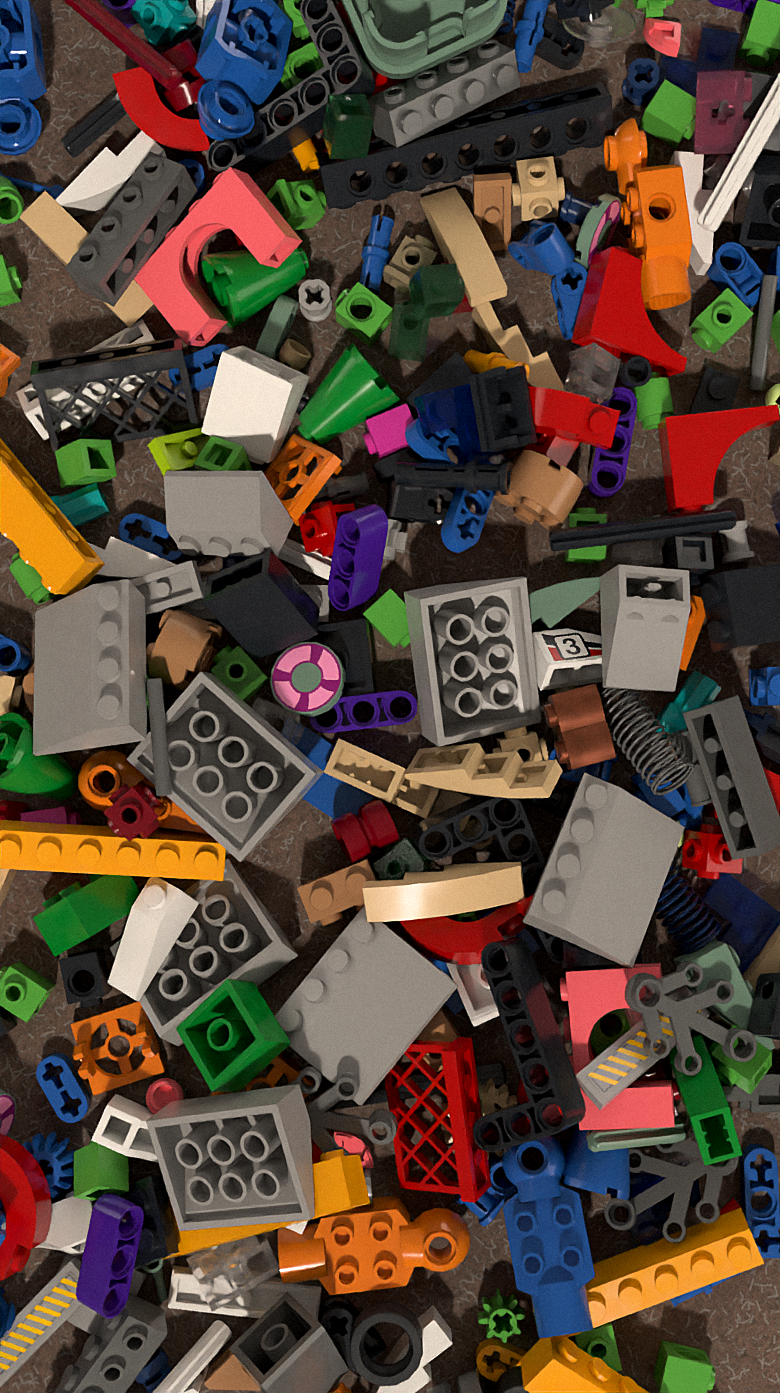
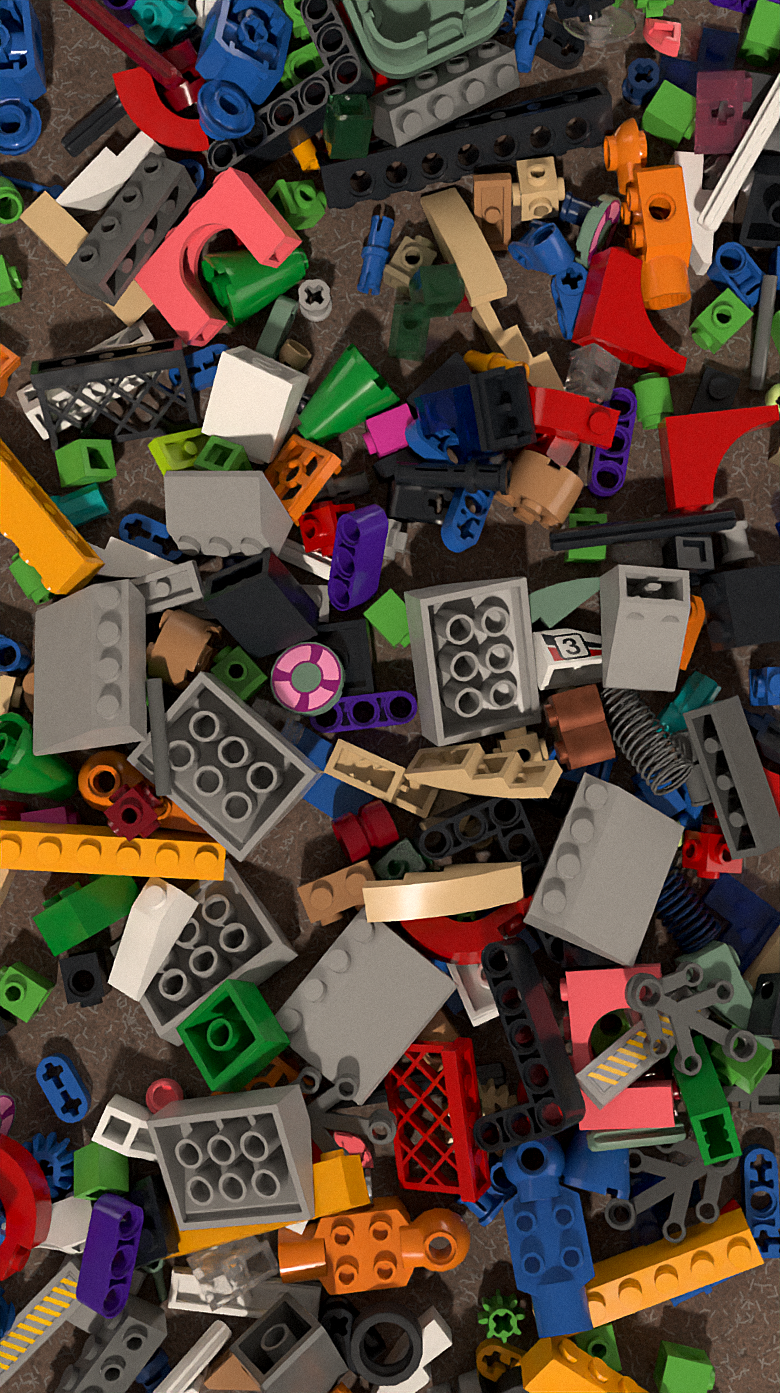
orange piece [70,1001,166,1096] -> none
bright green brick [334,282,393,348] -> none
black hinge [618,356,652,388] -> none

